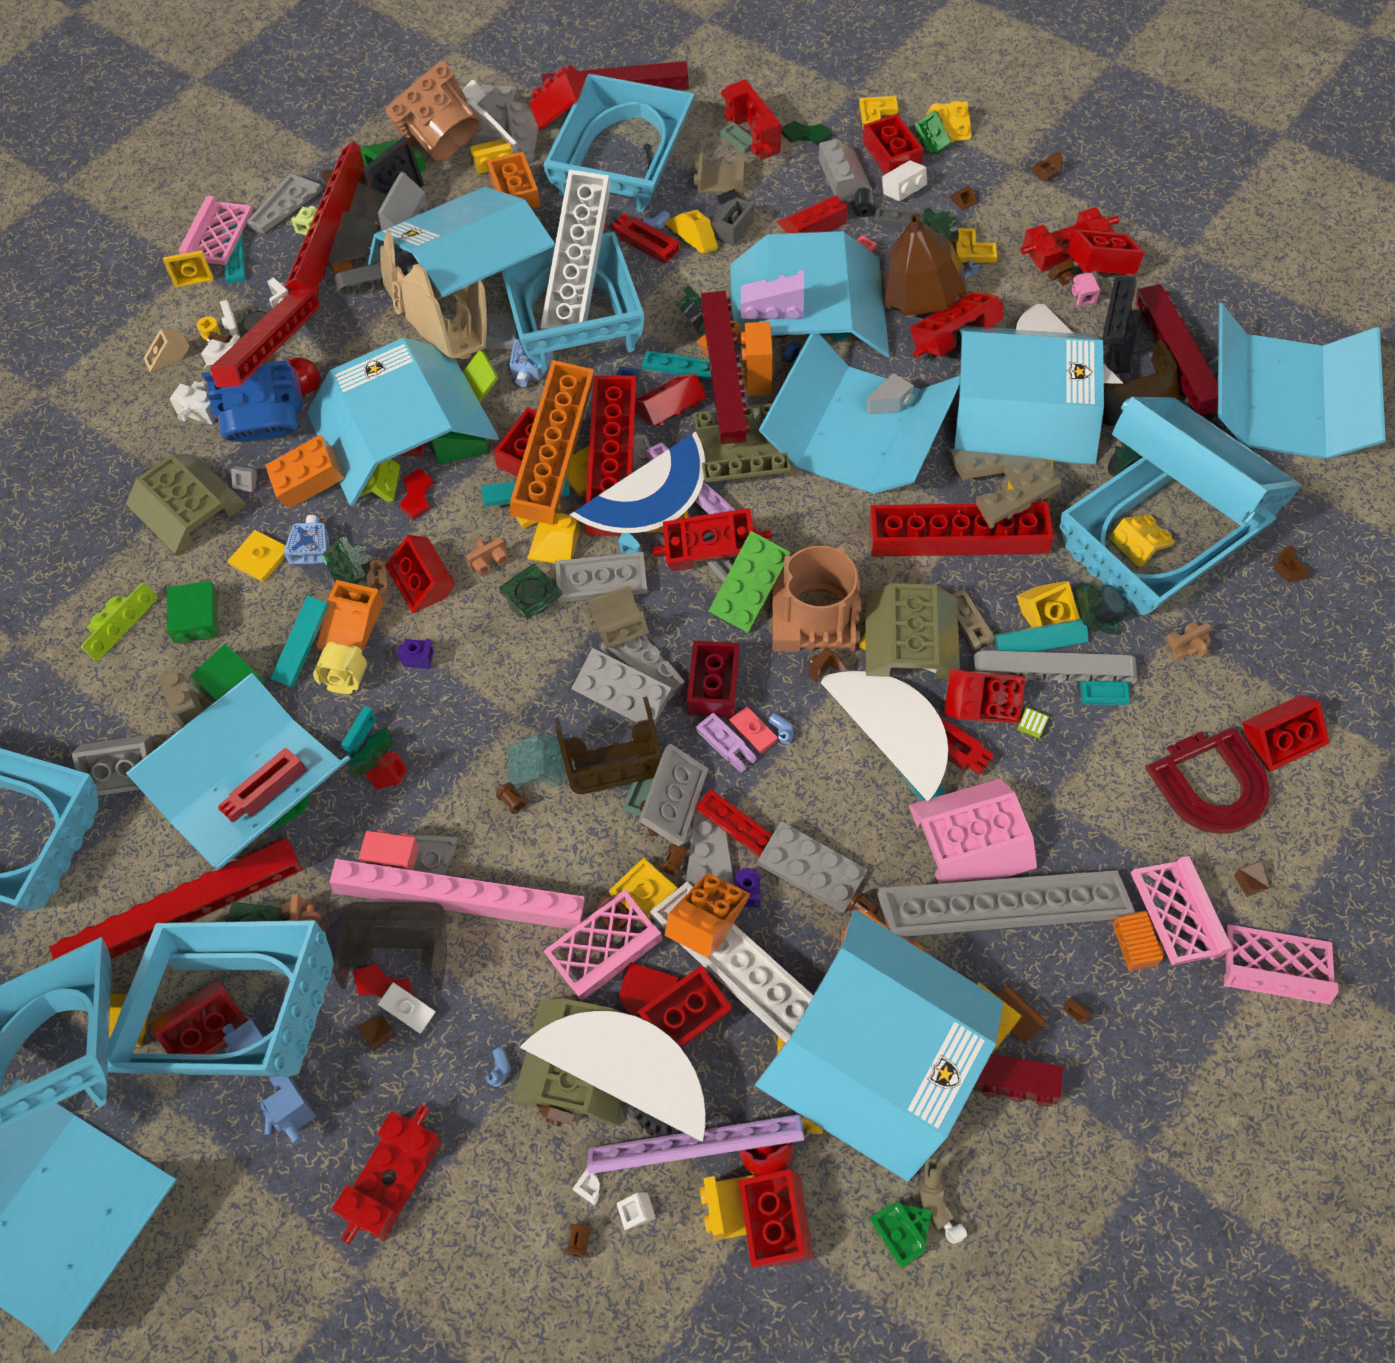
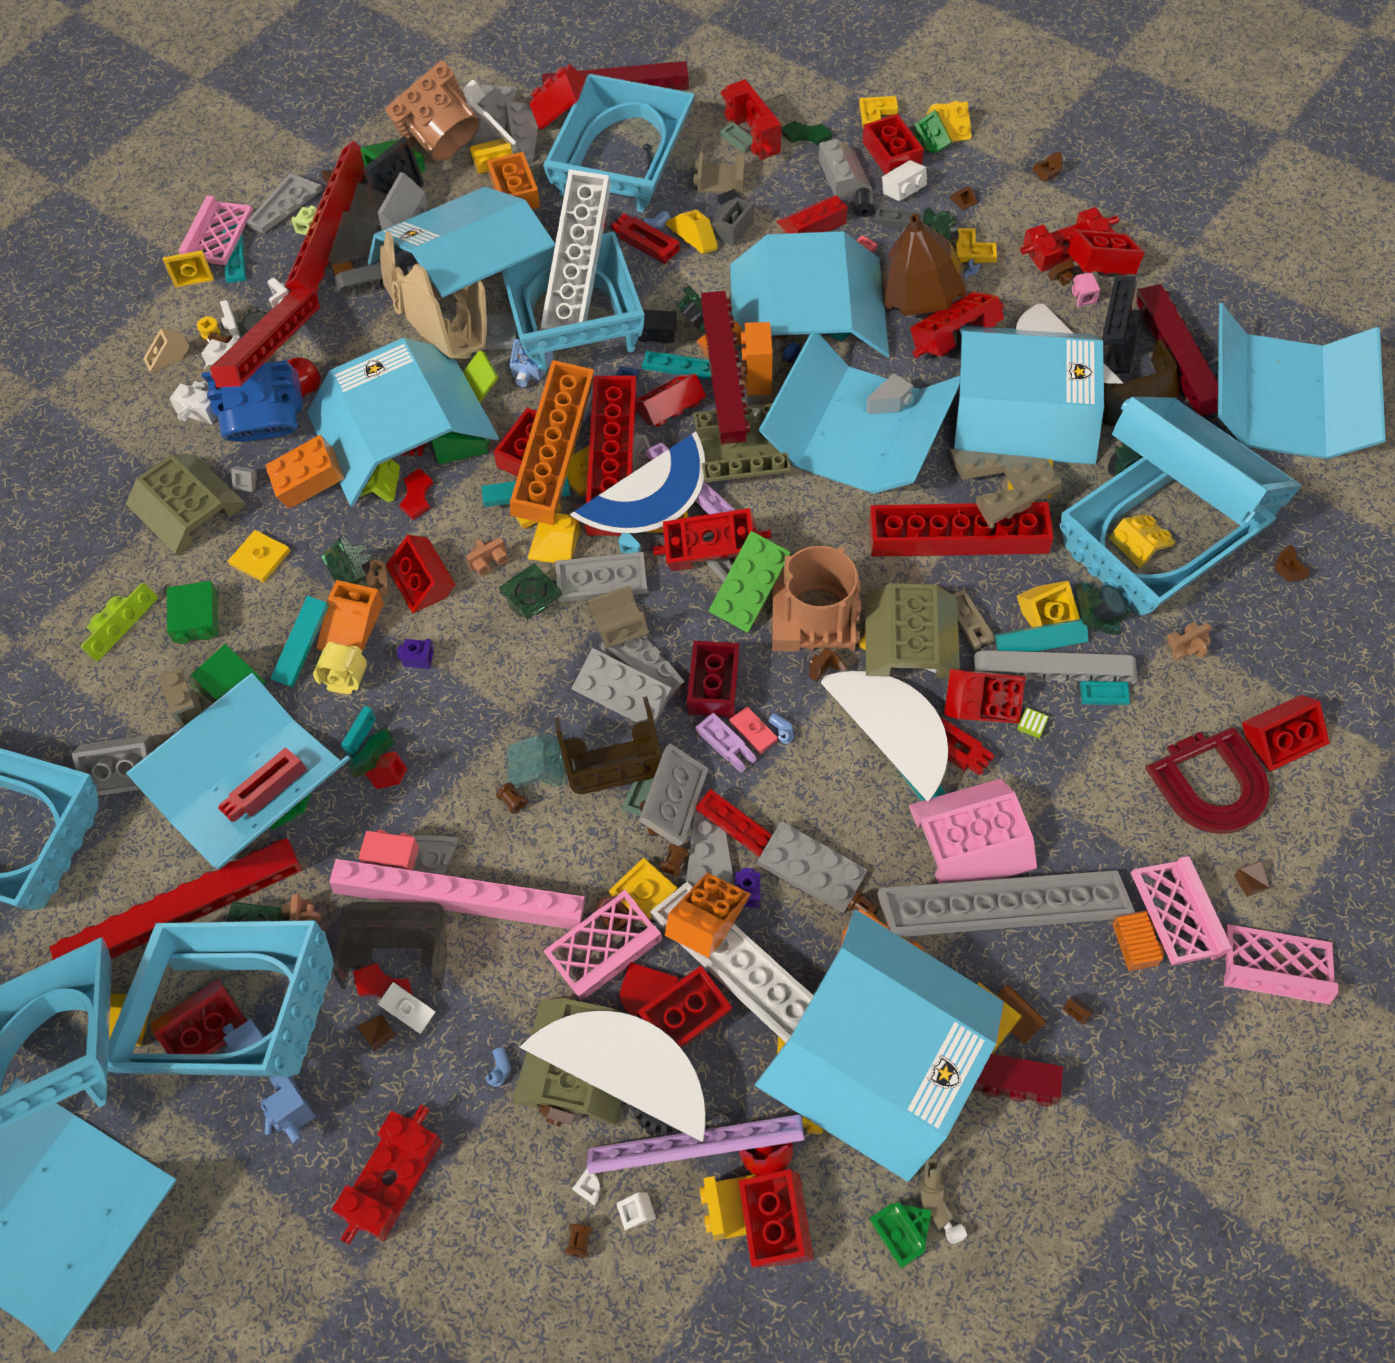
light blue torso [284,515,331,564] -> none
lavender wedge [741,270,804,319] -> none
none -> black brick [638,309,677,343]

